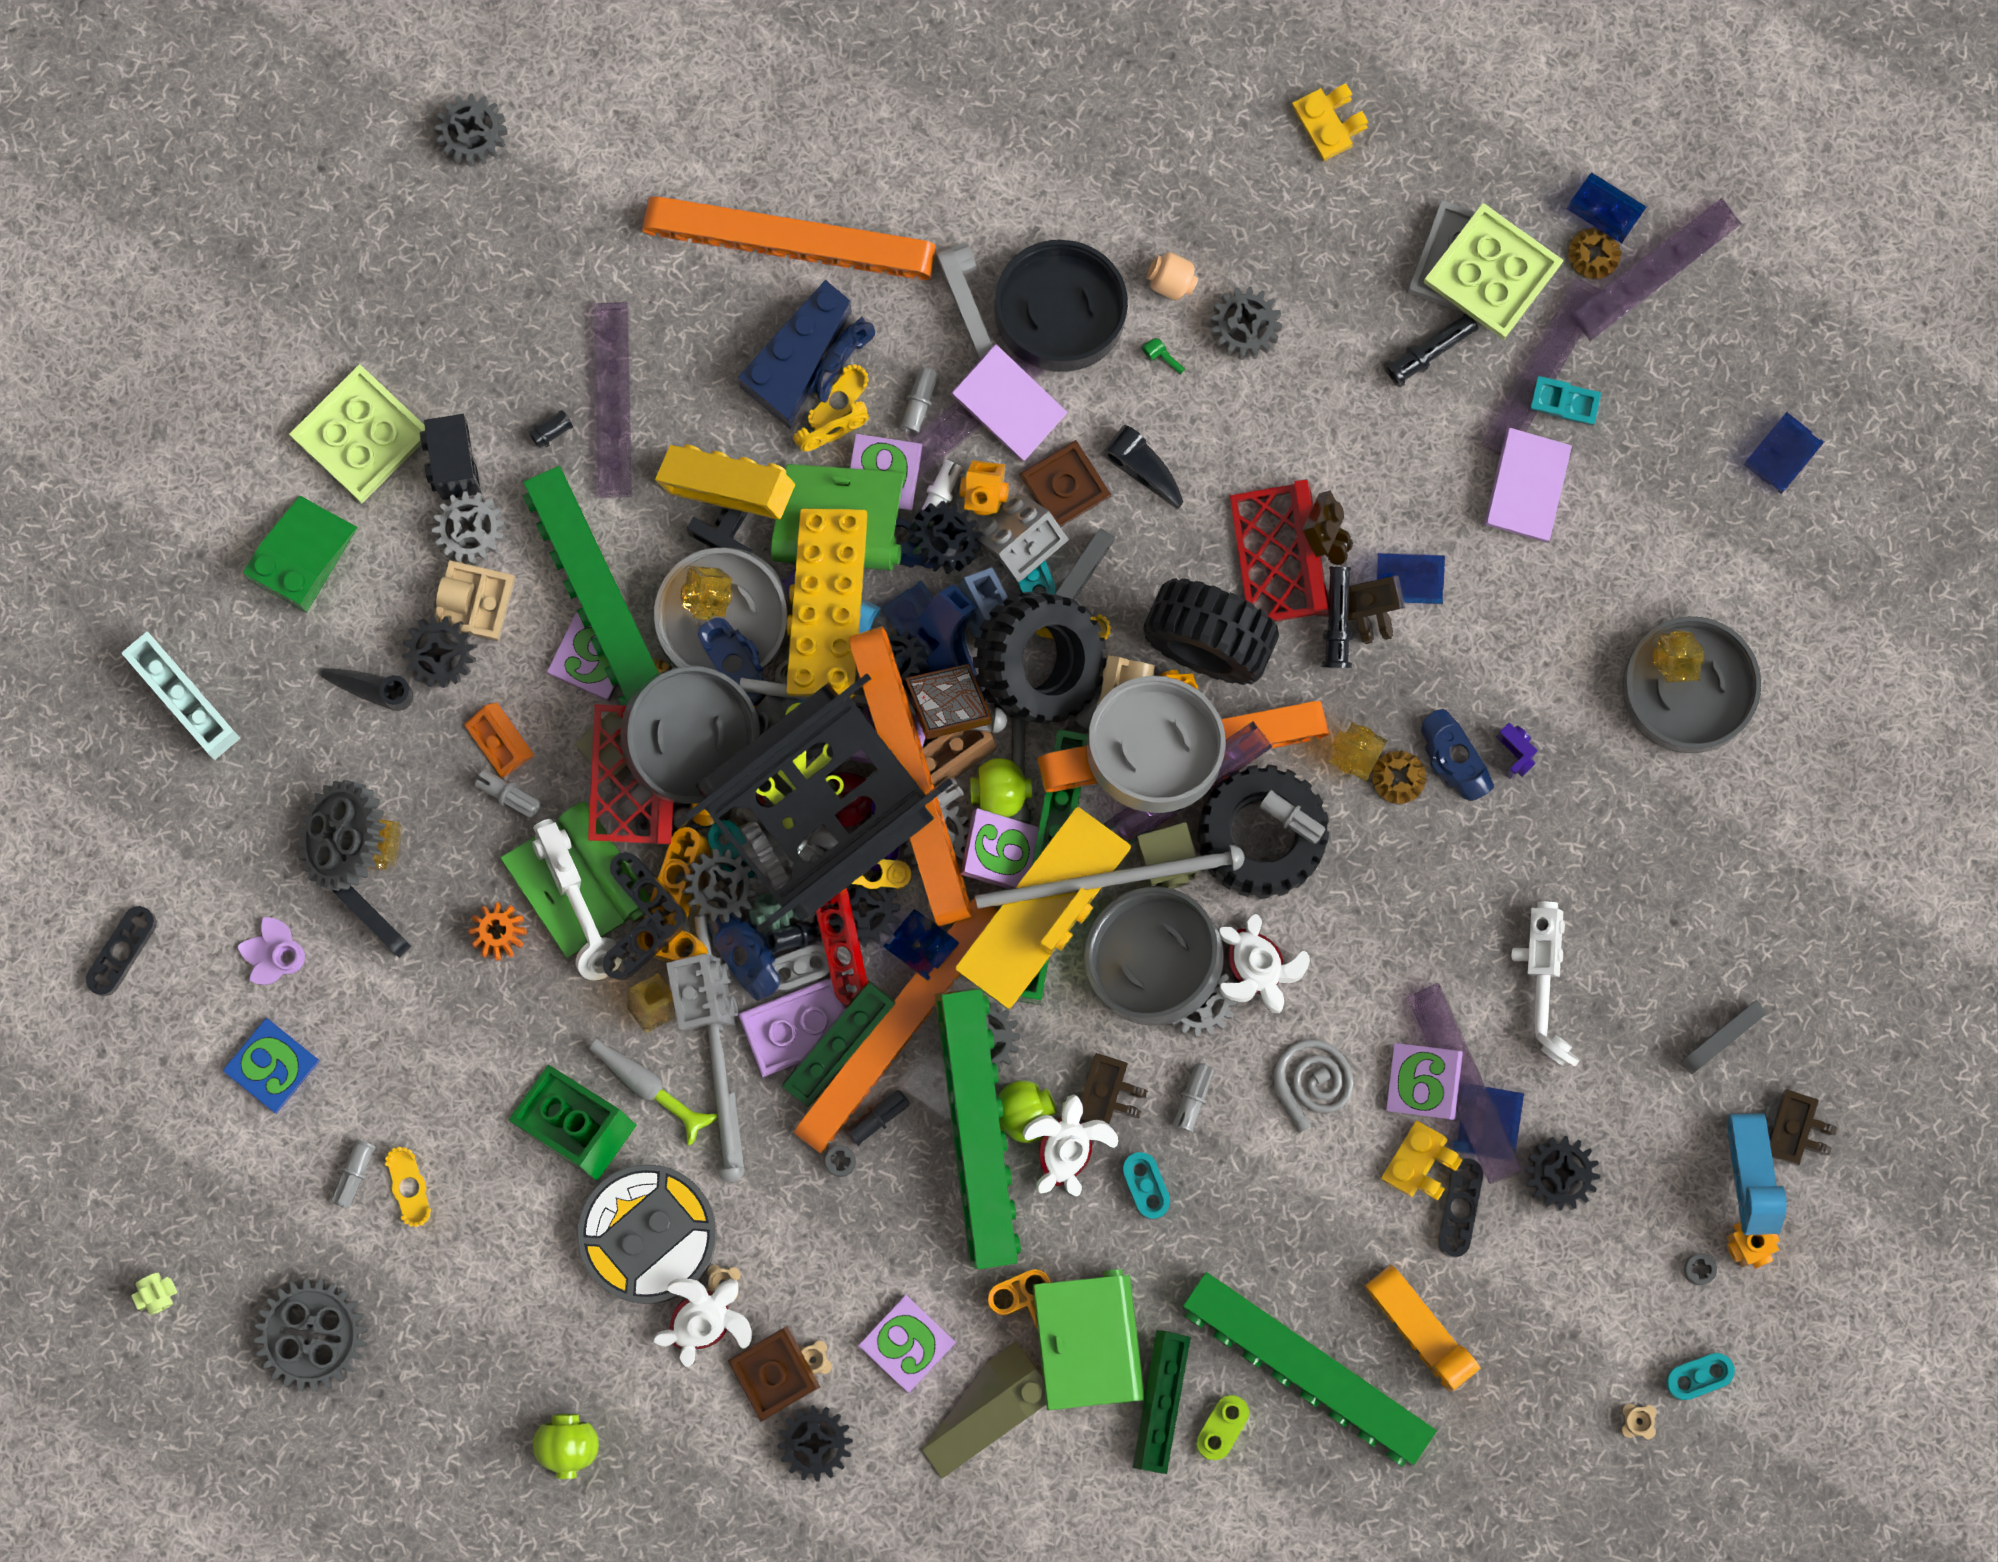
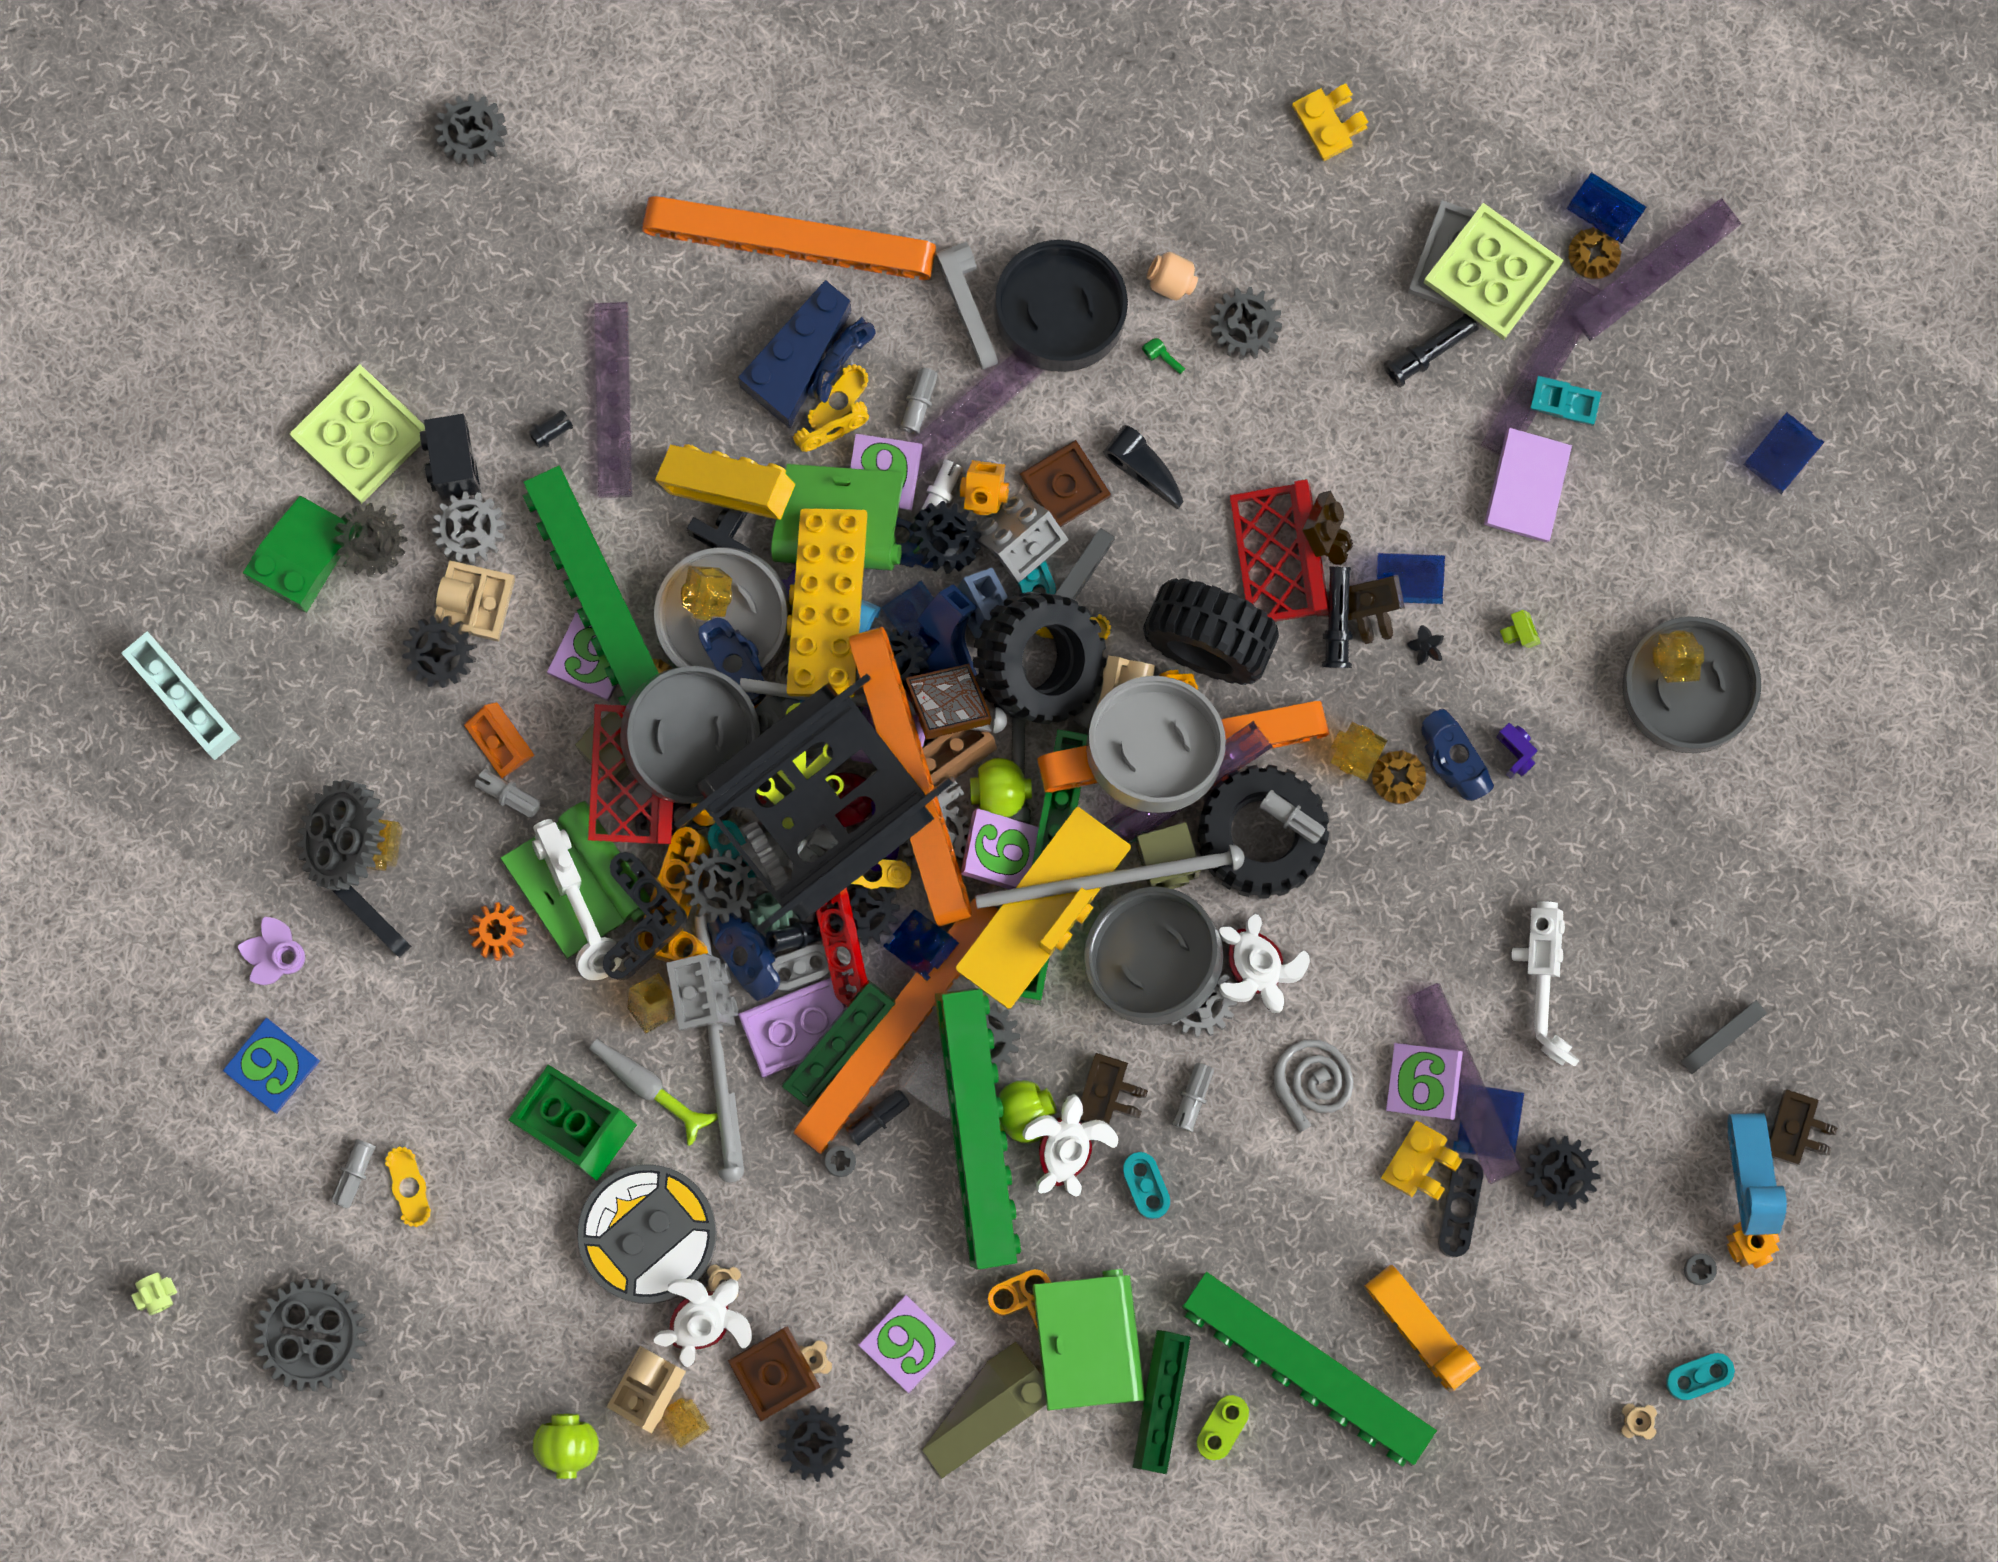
black beam [86,906,157,996] -> none
black piece [321,668,413,711] -> none
lavender tile [950,344,1067,461] -> none
none -> clear smoke gear [332,503,407,577]
none -> tan plate [607,1346,686,1433]
none -> clear yellow brick [662,1397,712,1448]
none -> black plant [1407,625,1444,666]
none -> lime tile [1500,610,1541,648]

